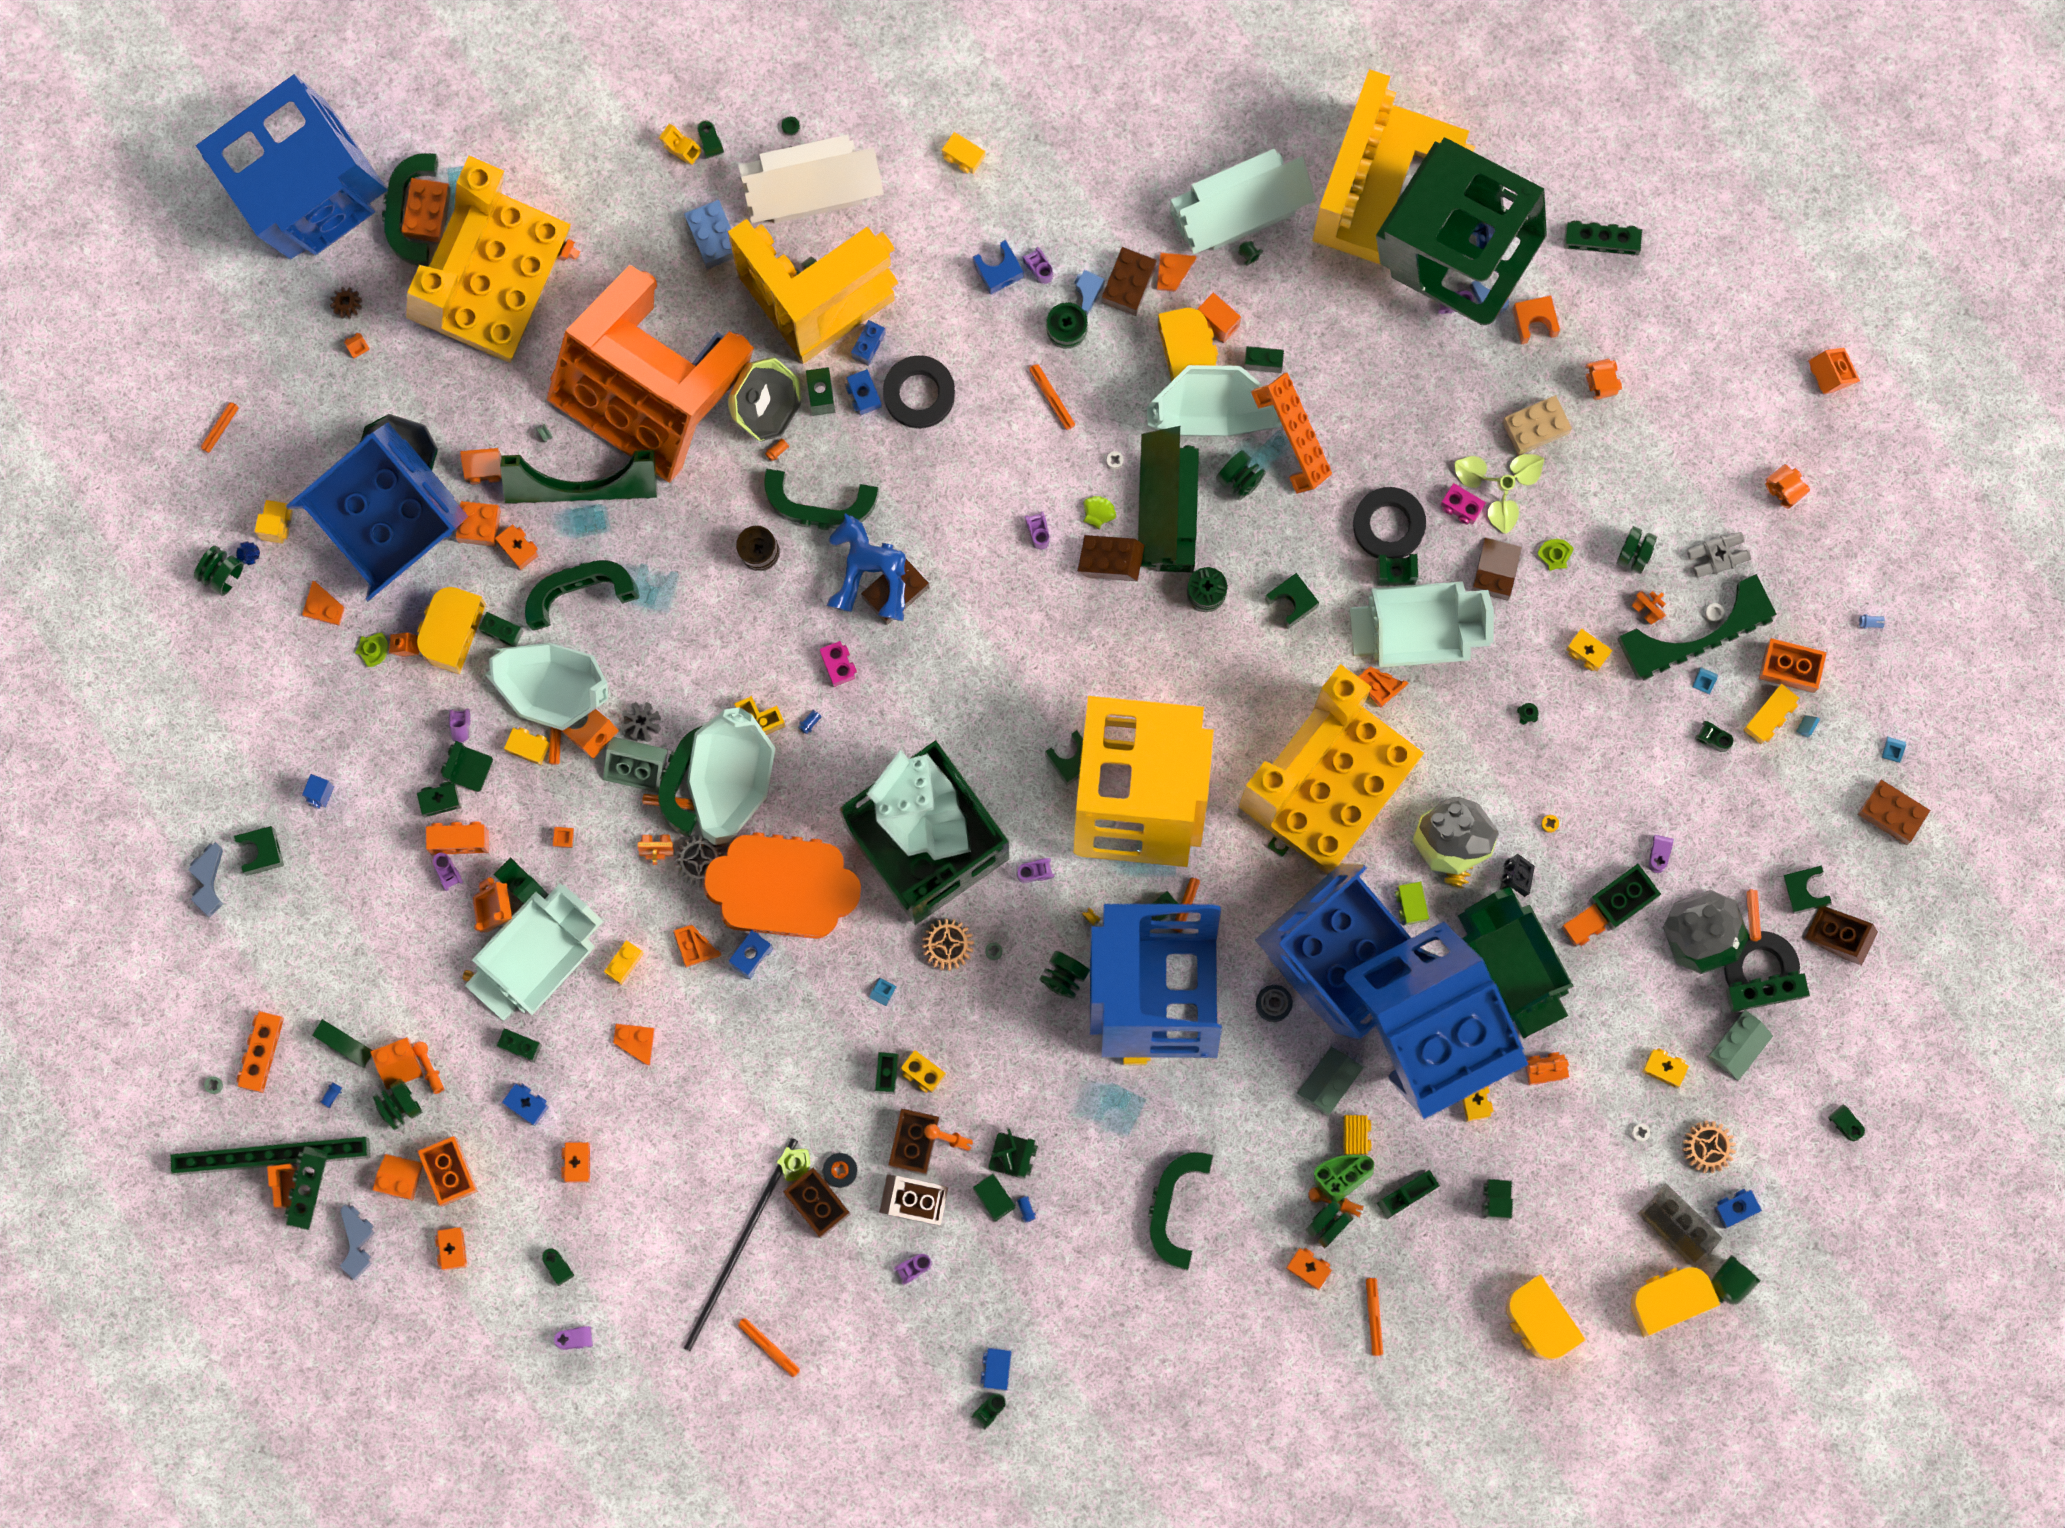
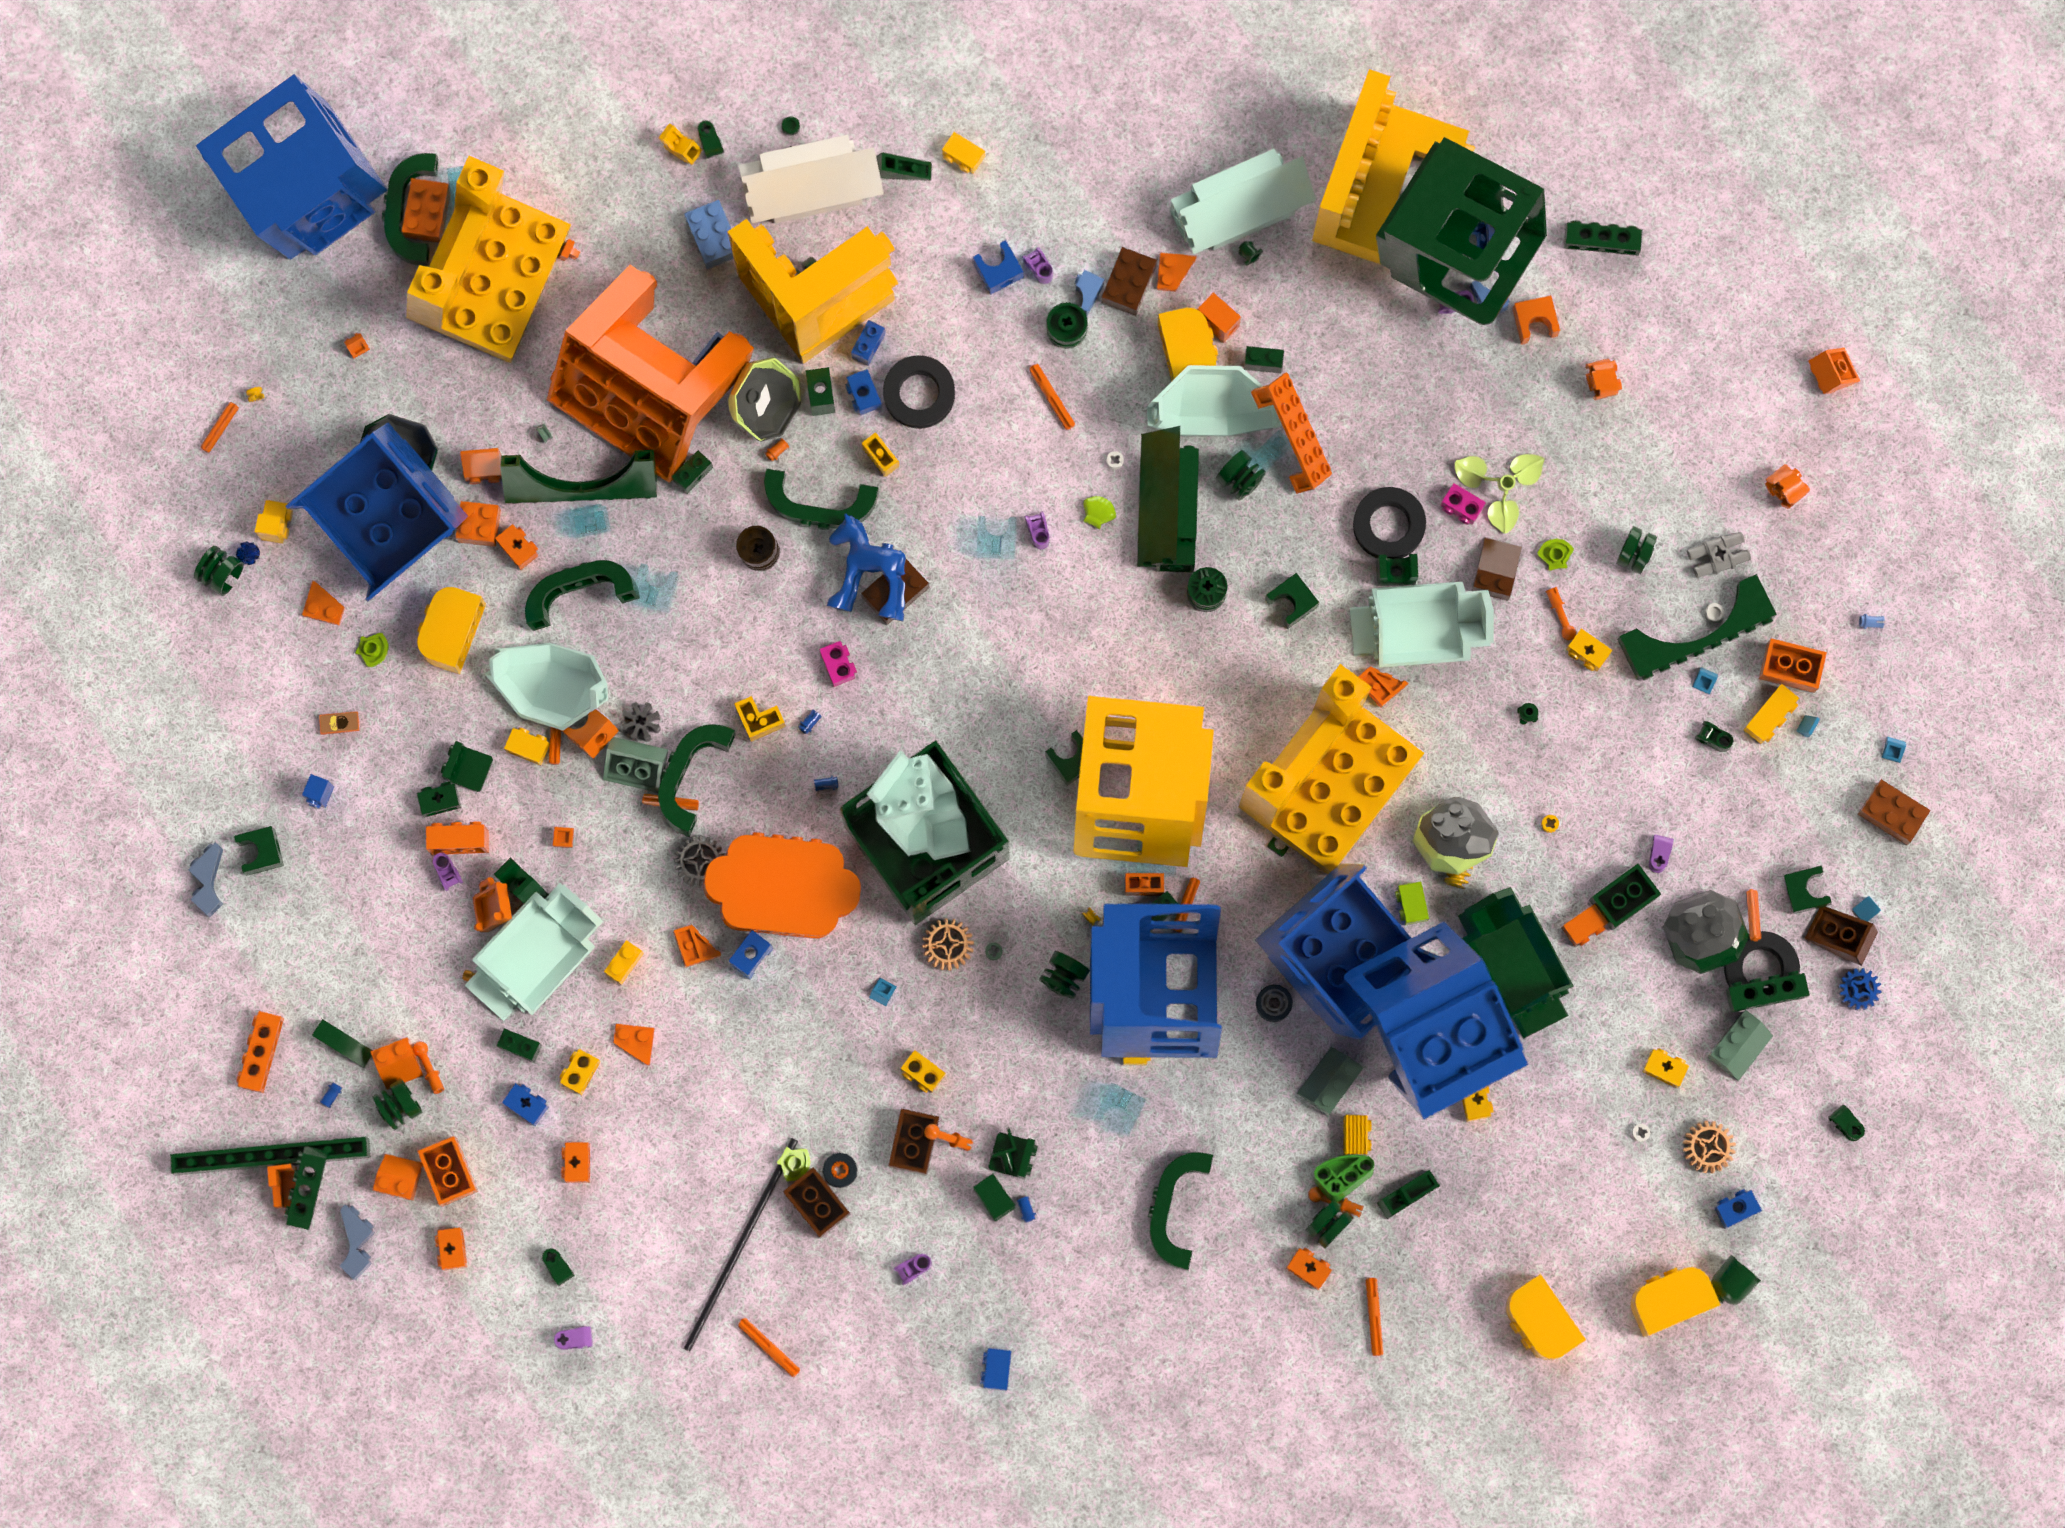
sand green bush [204,1076,223,1094] -> none
reddish brown gear [330,287,362,319] -> none
orange brick [389,633,419,656] -> none
medium lavender piece [449,708,471,742] -> none
dark green brick [478,612,523,647] -> none
orange hips [638,835,674,865] -> none
light aqua panel [687,707,775,845] -> none
dark green brick [875,1052,899,1095] -> none
reddish brown slope [879,1174,949,1225] -> none
dark green piece [971,1394,1006,1430] -> none
medium lavender piece [1017,858,1055,883] -> none
reddish brown brick [1077,535,1145,582] -> none
dark green brick [1481,1179,1513,1221] -> none
black bracket [1500,854,1535,897] -> none
tan brick [1502,395,1572,456] -> none
orange brick [1525,1052,1569,1086] -> none
orange hips [1632,591,1666,625] -> none
clear smoke slope [1637,1183,1723,1268] -> none
none -> yellow bush [246,387,265,402]
none -> tile [319,711,360,735]
none -> yellow brick [559,1049,601,1095]
none -> dark green brick [672,450,713,494]
none -> blue pin [814,775,839,791]
none -> yellow brick [862,433,899,477]
none -> dark green slope [876,152,932,181]
none -> clear light blue piece [977,516,1016,559]
none -> orange brick [1125,873,1164,896]
none -> orange pin [1545,586,1576,640]
none -> blue gear [1838,968,1882,1010]
none -> dark azure slope [1852,896,1881,921]

